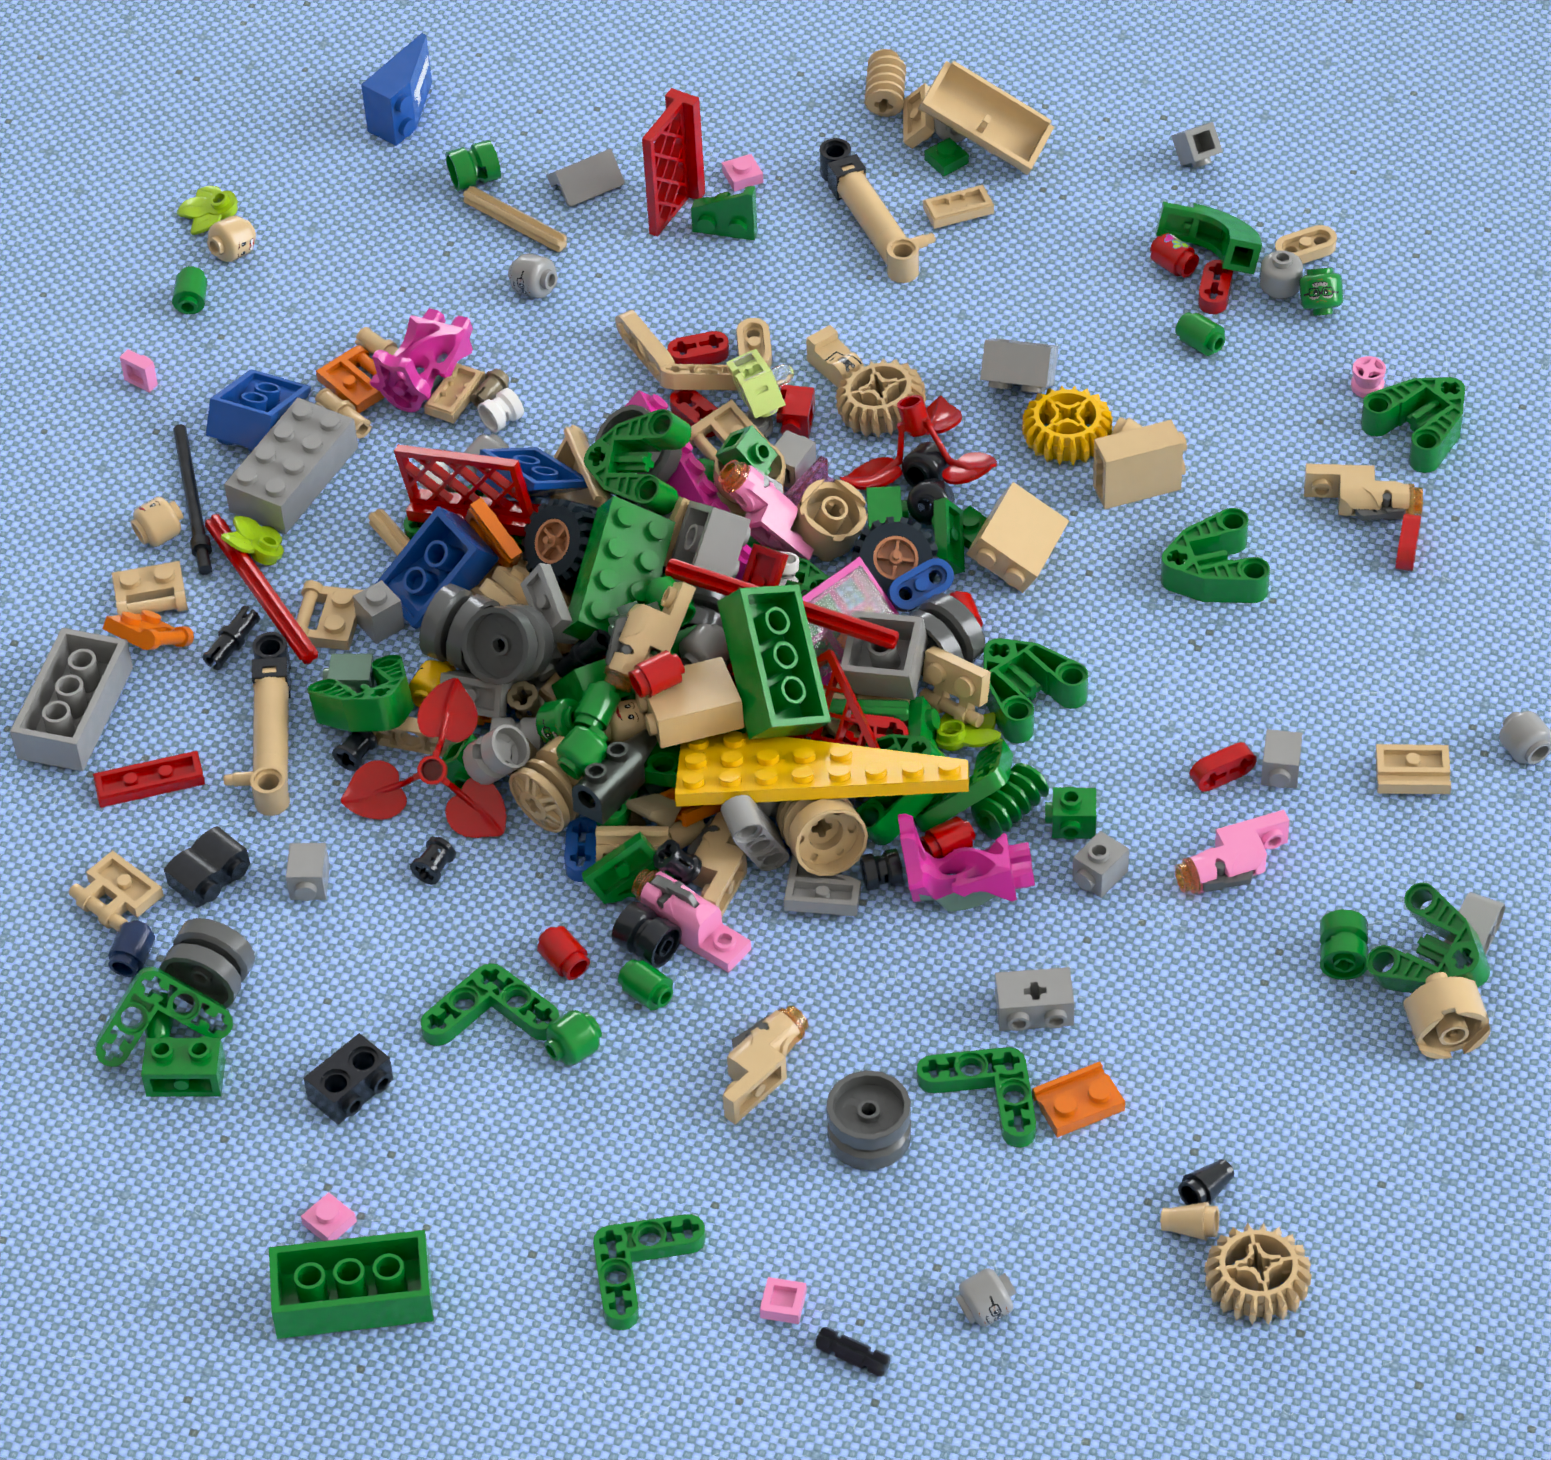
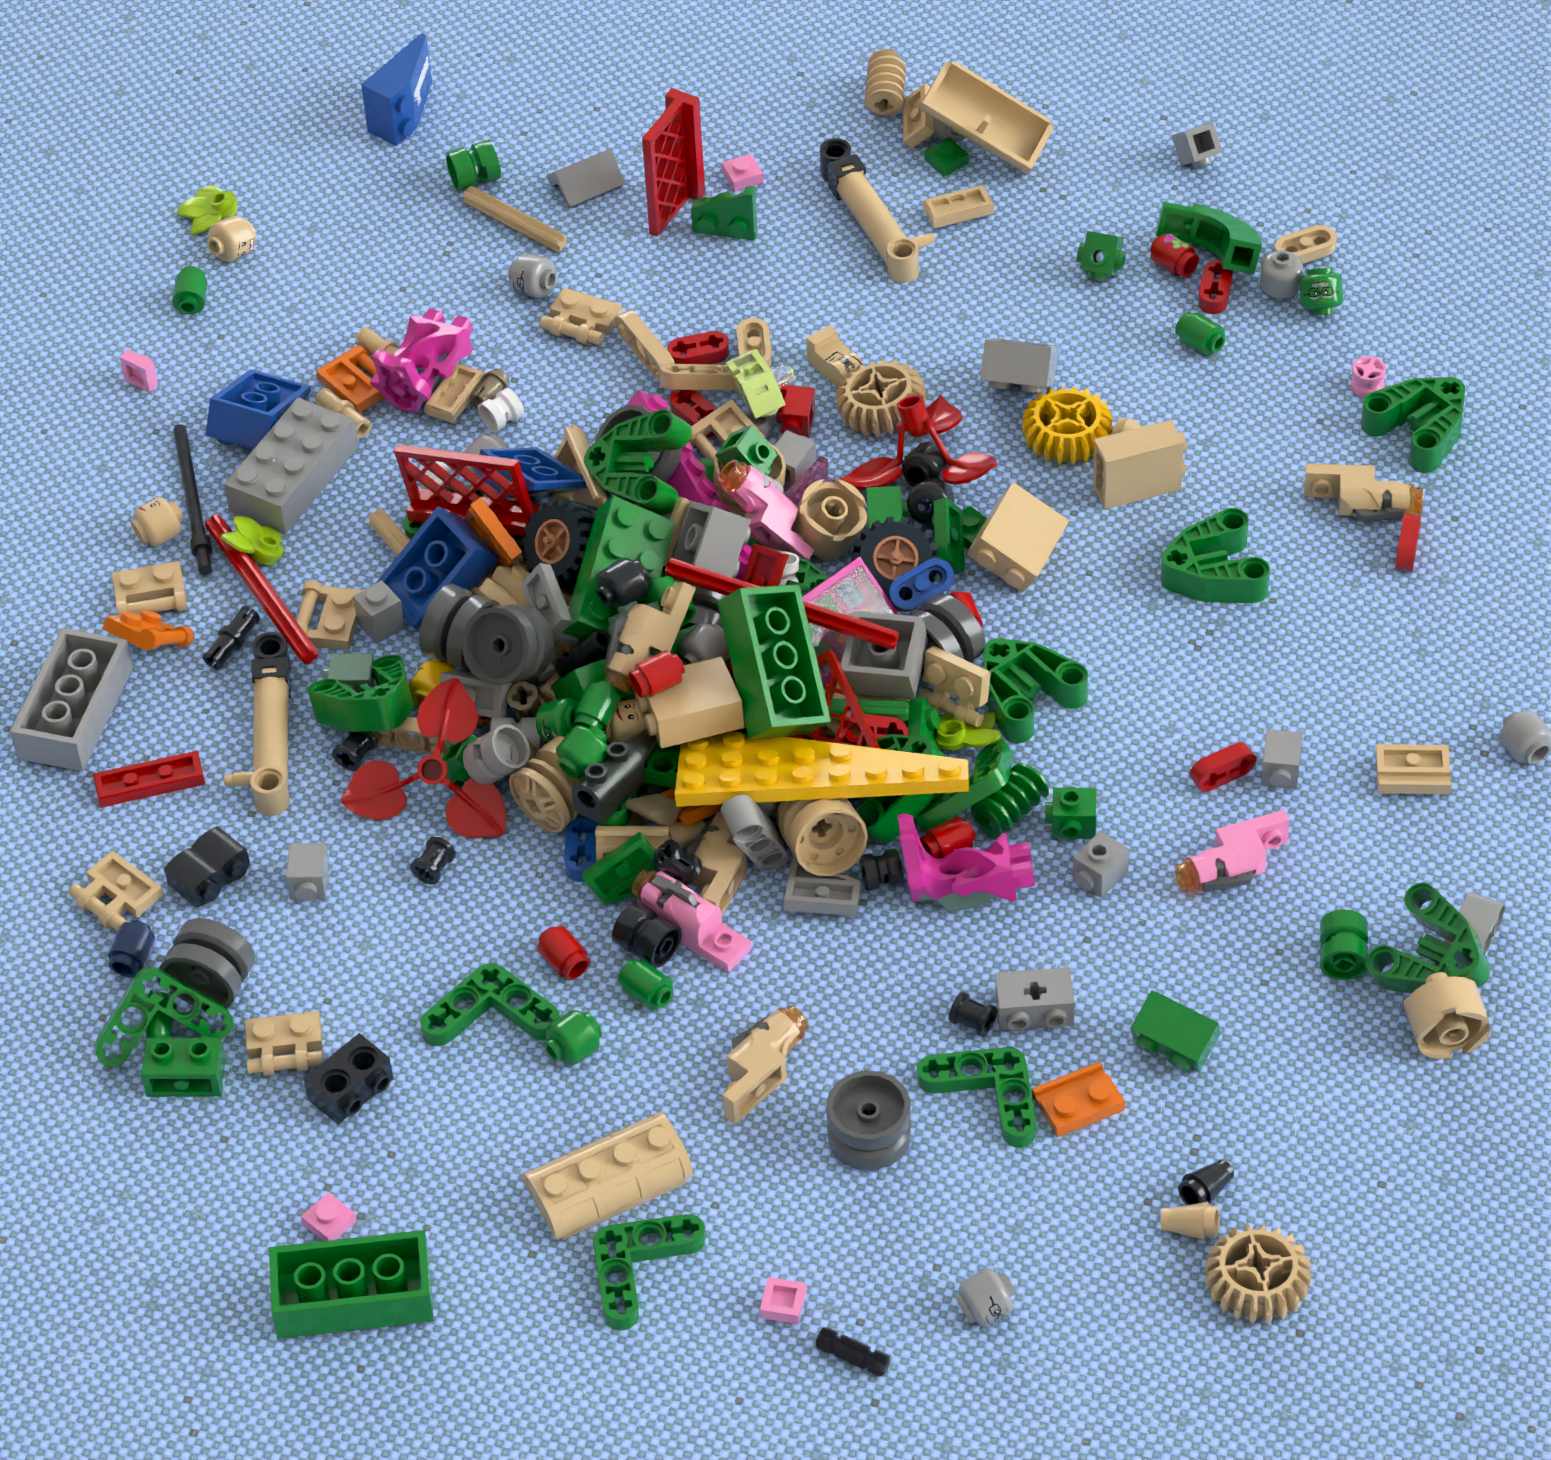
none -> tan plate [245,1011,323,1076]
none -> tan container [521,1111,693,1240]
none -> tan plate [540,288,623,345]
none -> black head [596,558,650,610]
none -> black bush [948,991,998,1037]
none -> green brick [1077,231,1126,281]
none -> green brick [1130,990,1221,1072]

